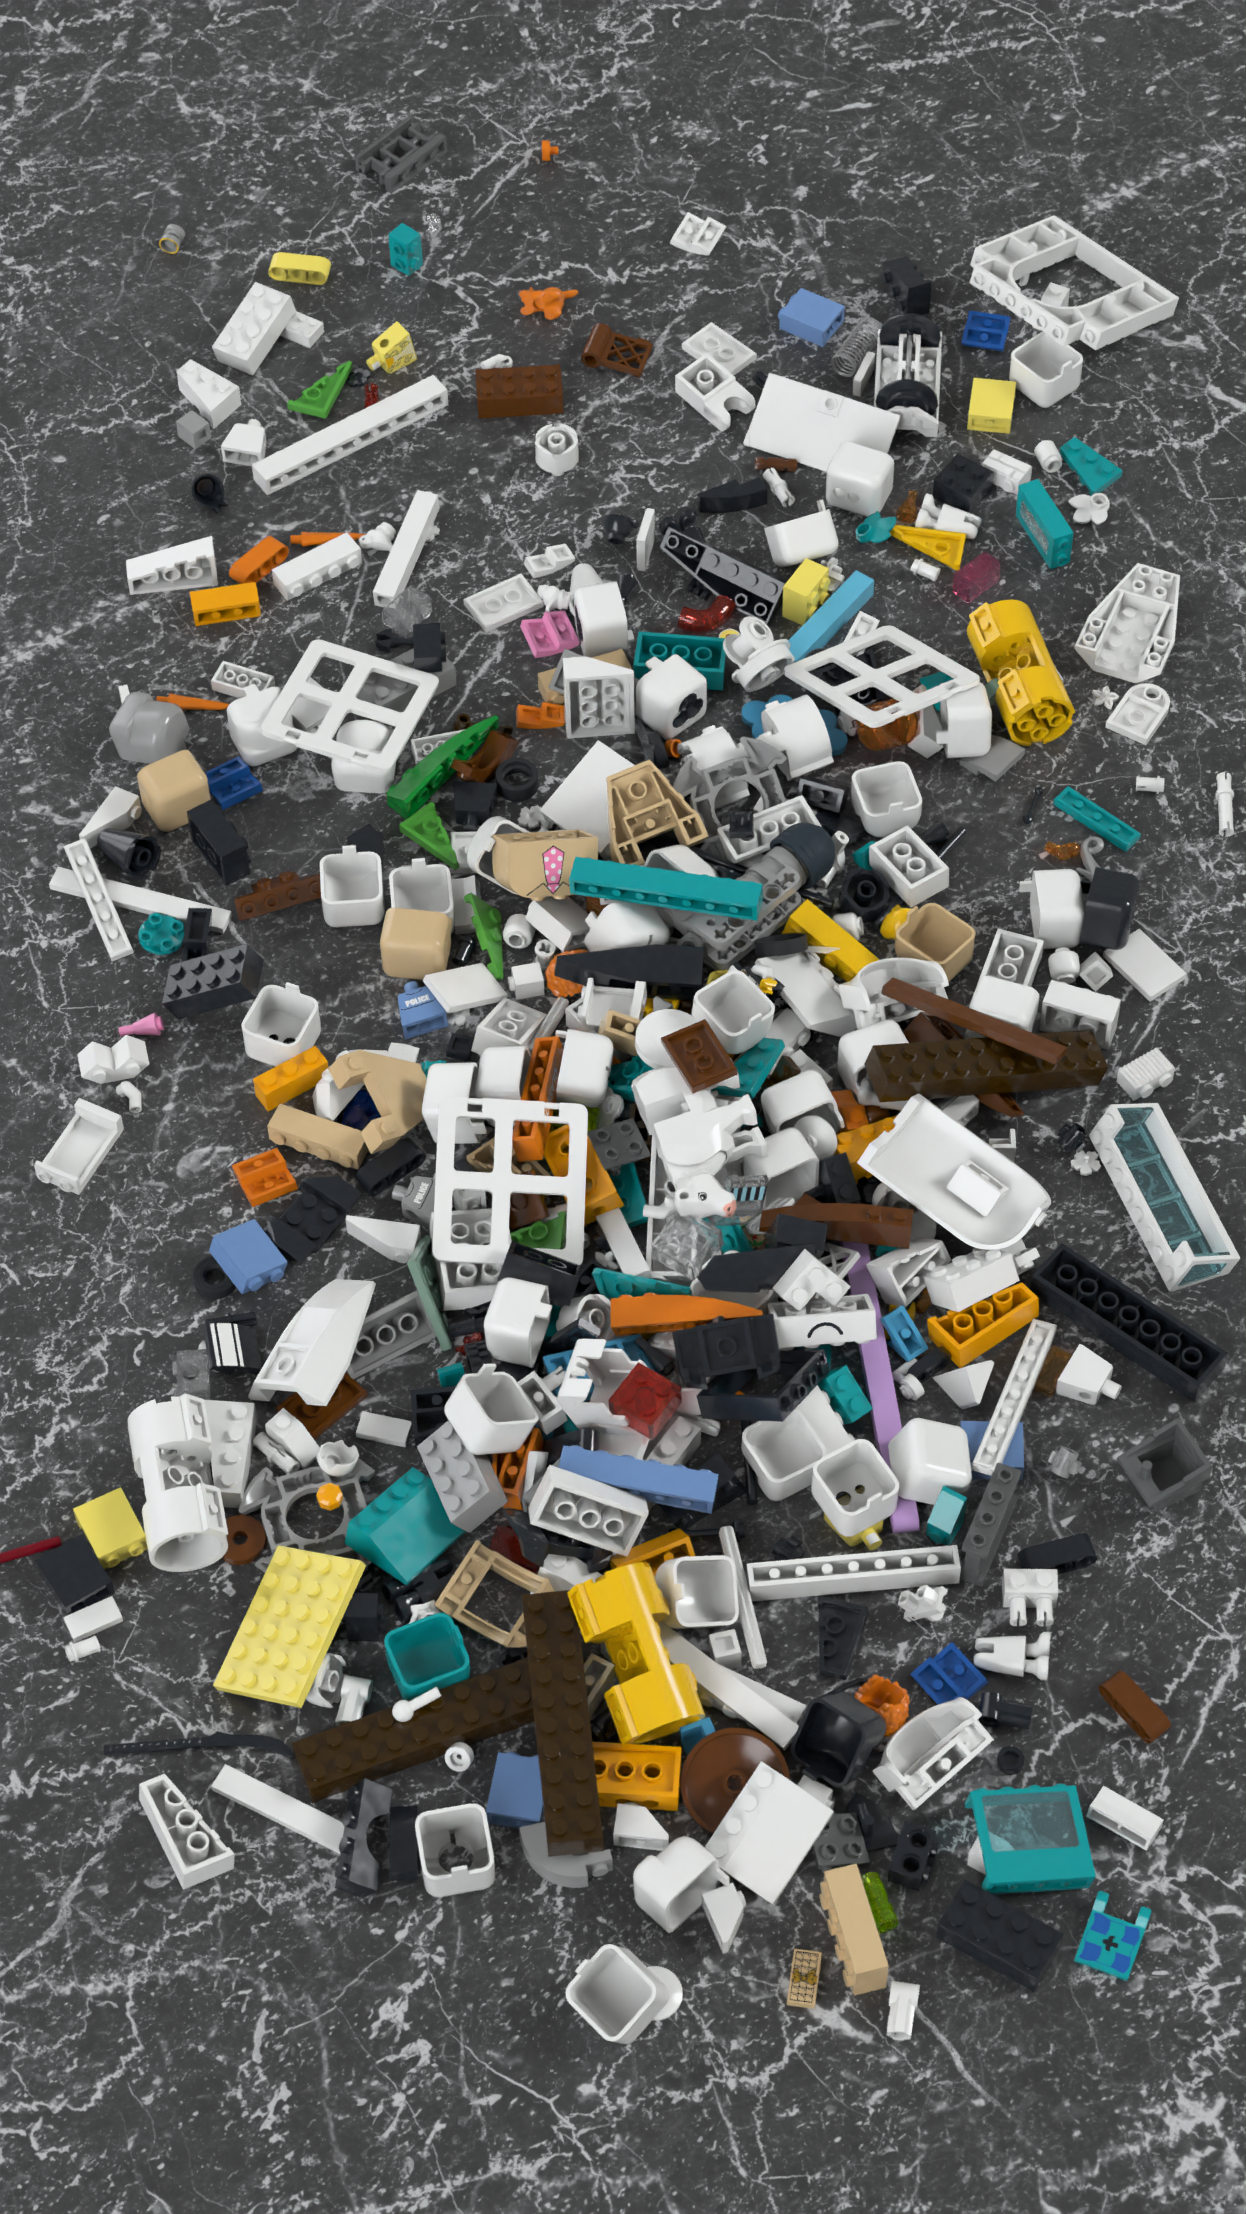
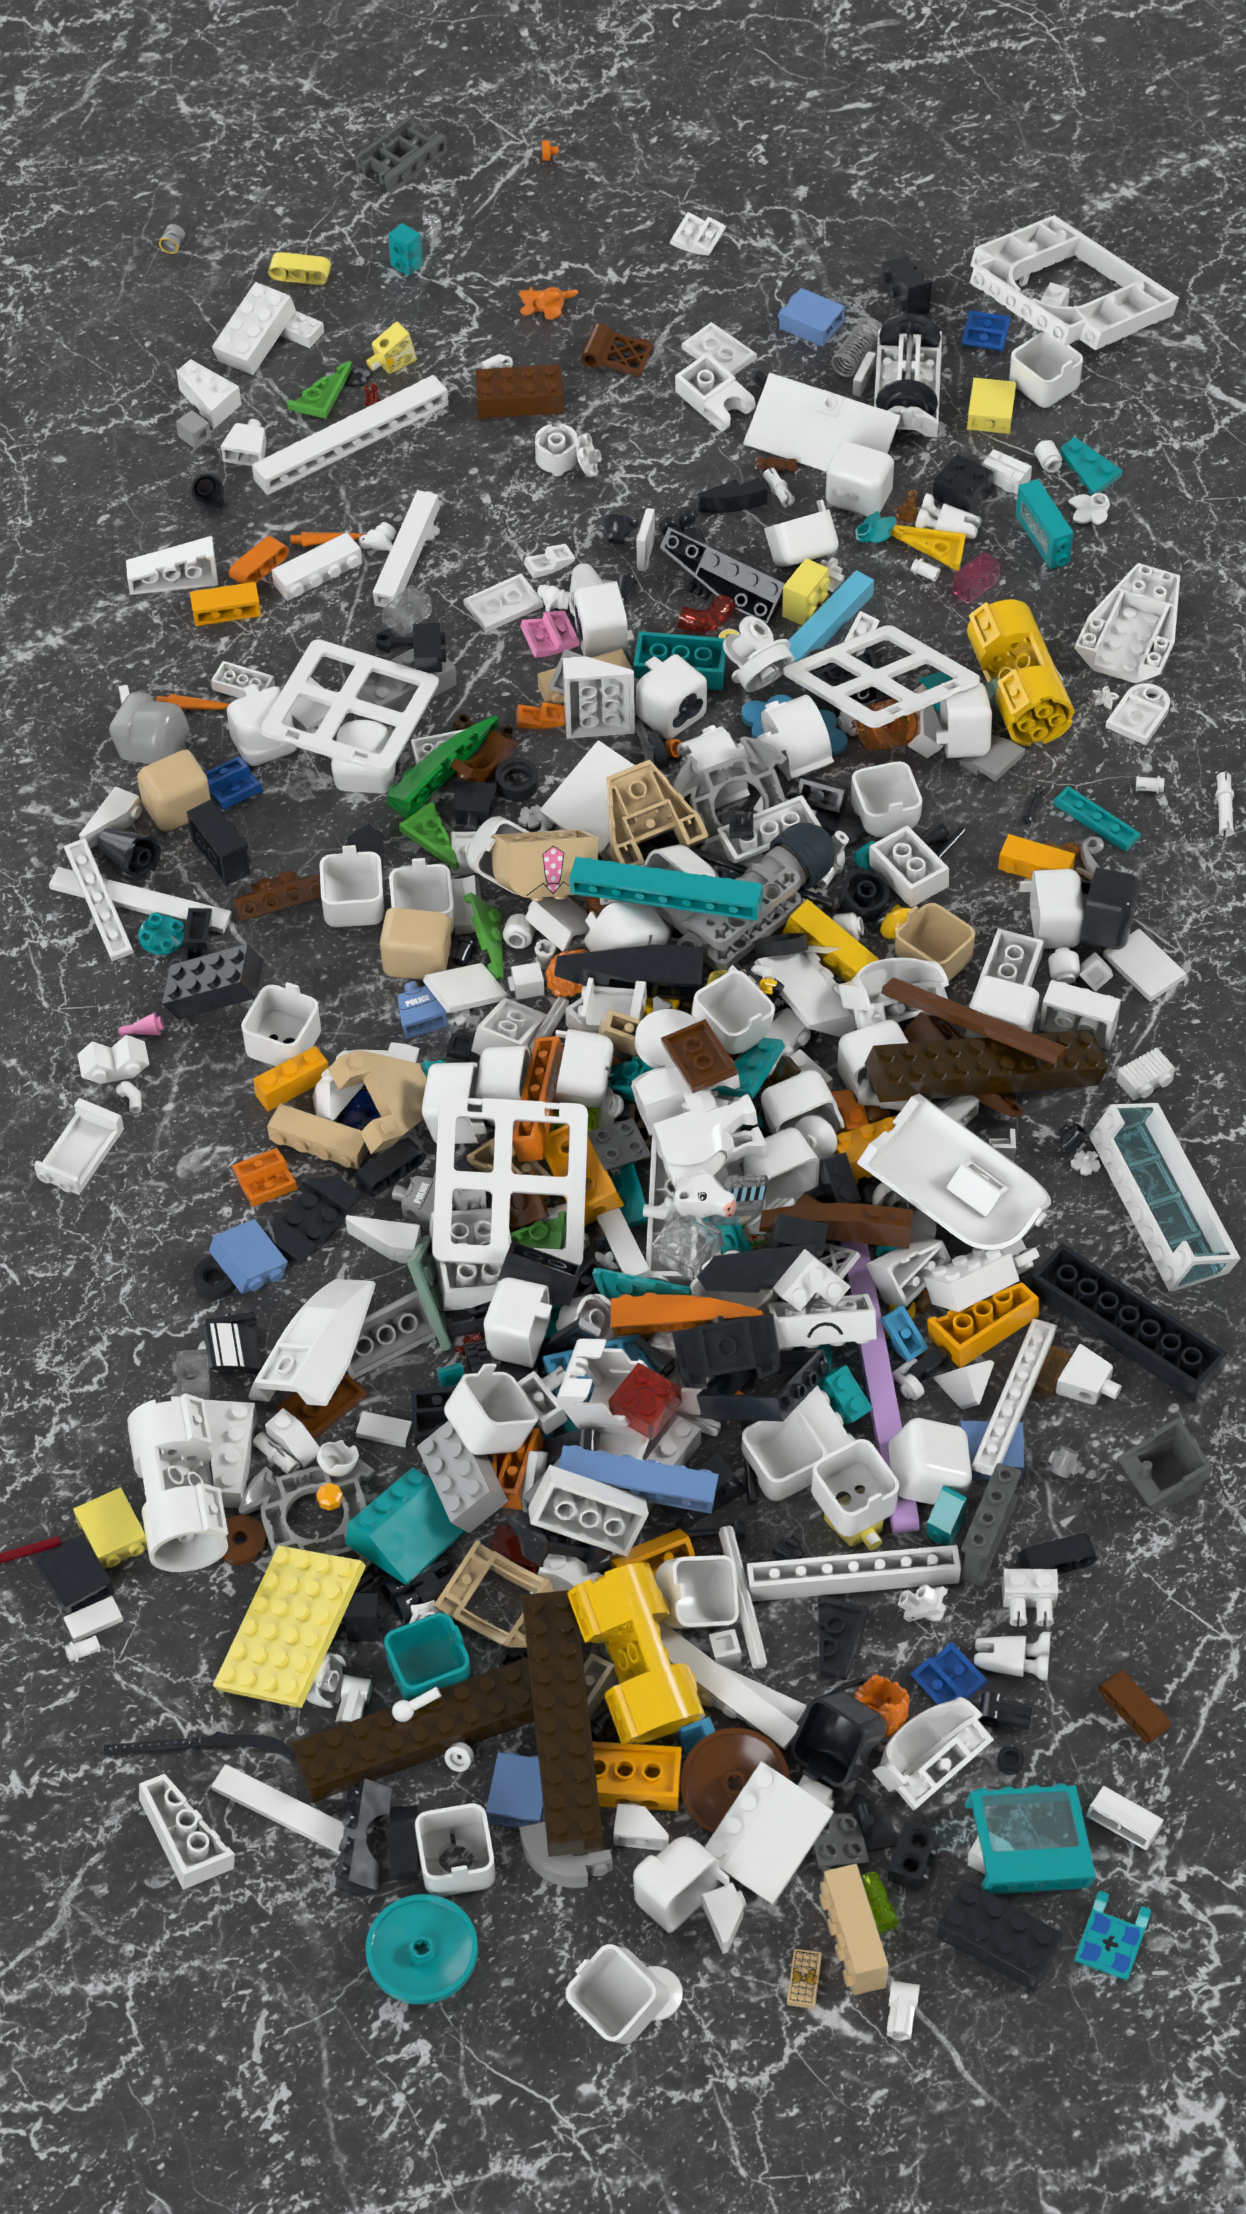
none -> teal dish [366,1894,478,2005]
none -> white dish [576,433,601,477]
none -> light orange brick [998,834,1075,880]

